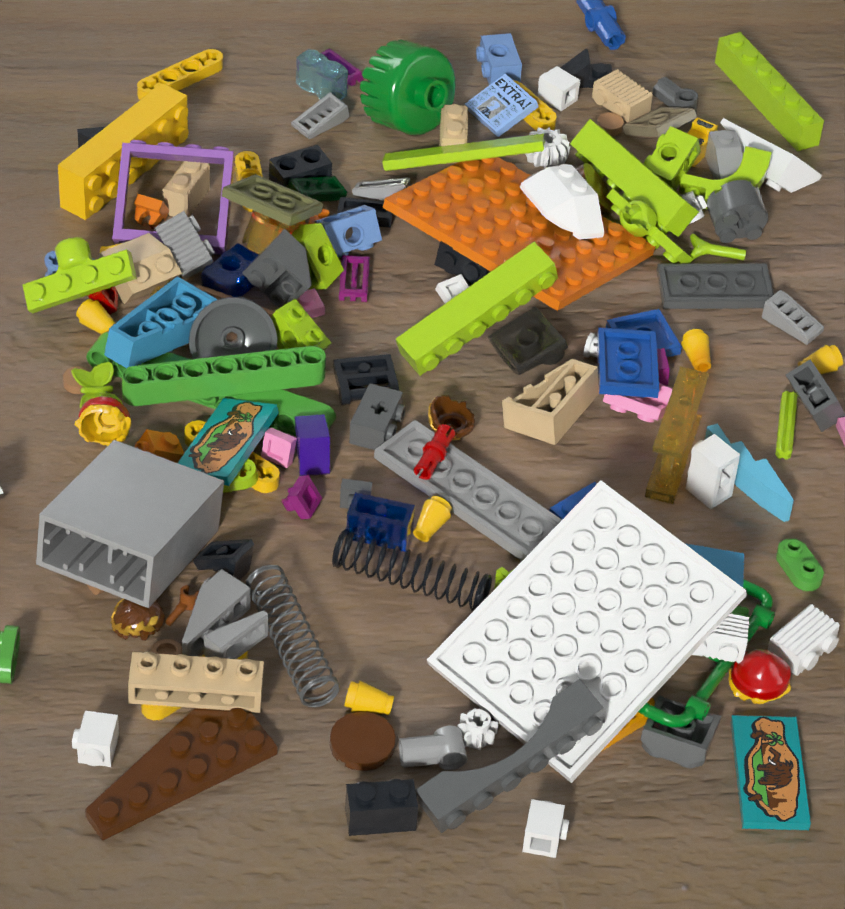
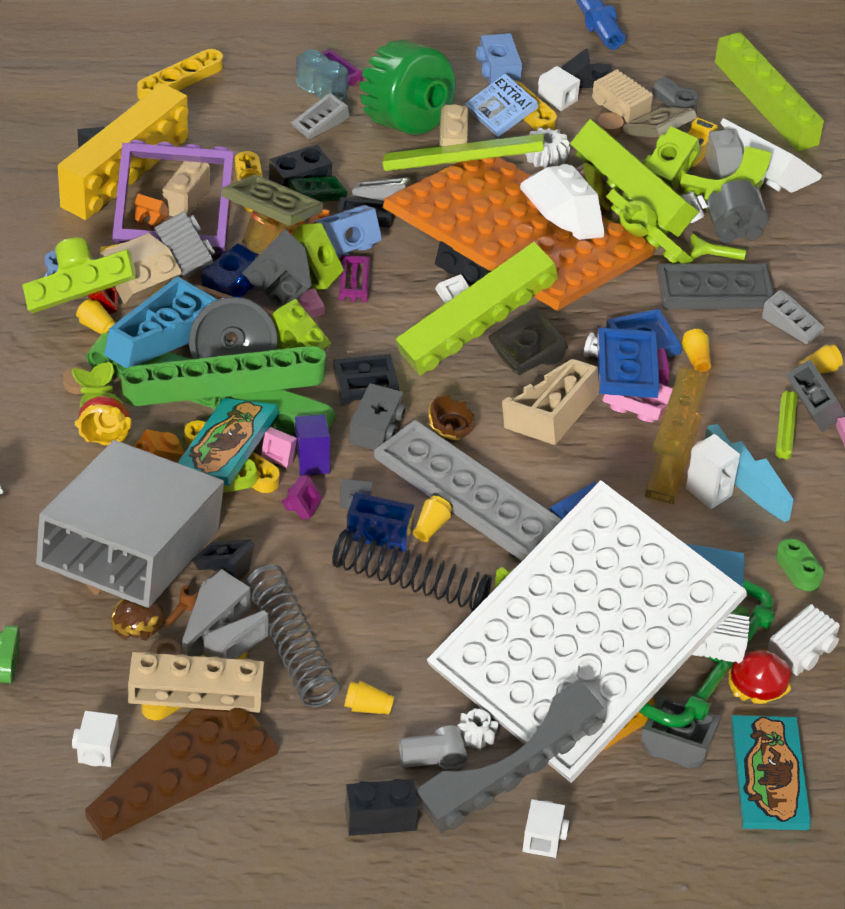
reddish brown tile [330,711,396,771] -> none
red pin [414,424,456,480] -> none

